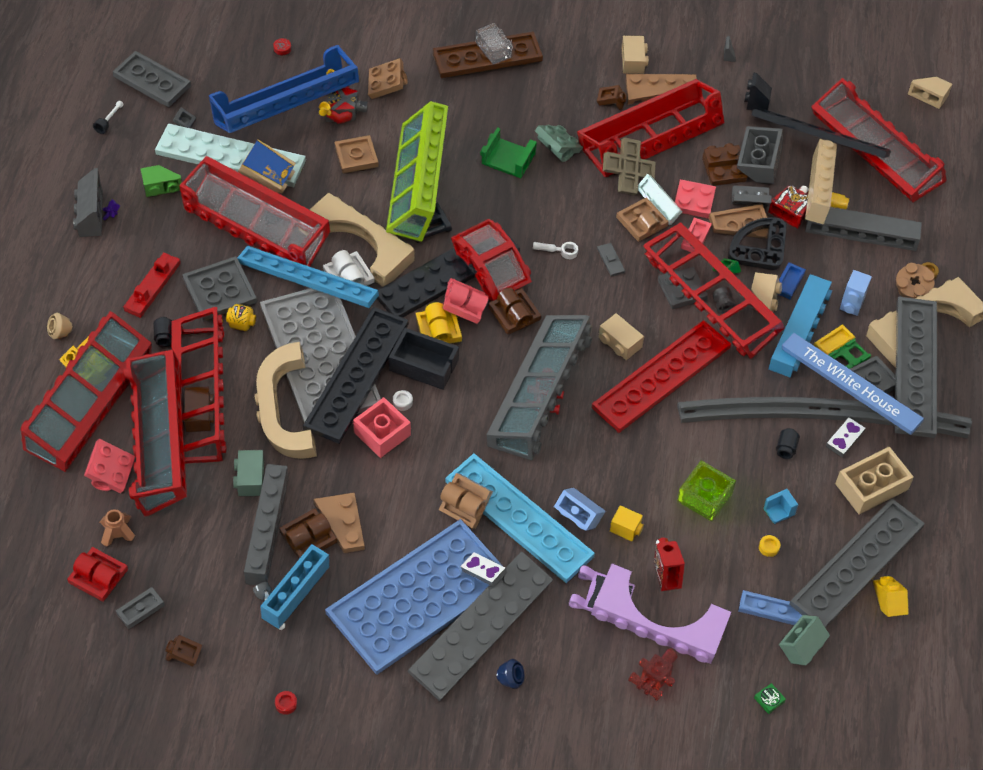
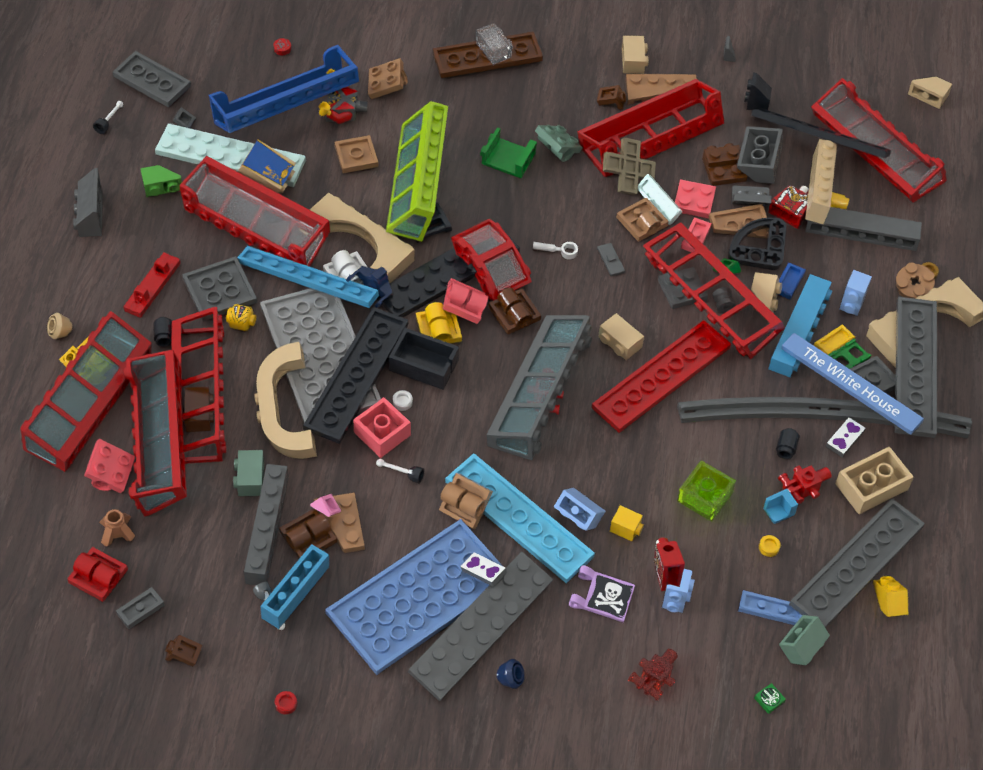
dark purple plant [103,199,120,220] -> none
lavender arch [591,564,731,664] -> none
none -> bright pink slope [310,494,341,517]
none -> dark blue piece [346,266,392,308]
none -> hinge [376,459,425,484]
none -> light blue bracket [662,569,695,613]
none -> red piece [778,465,831,505]

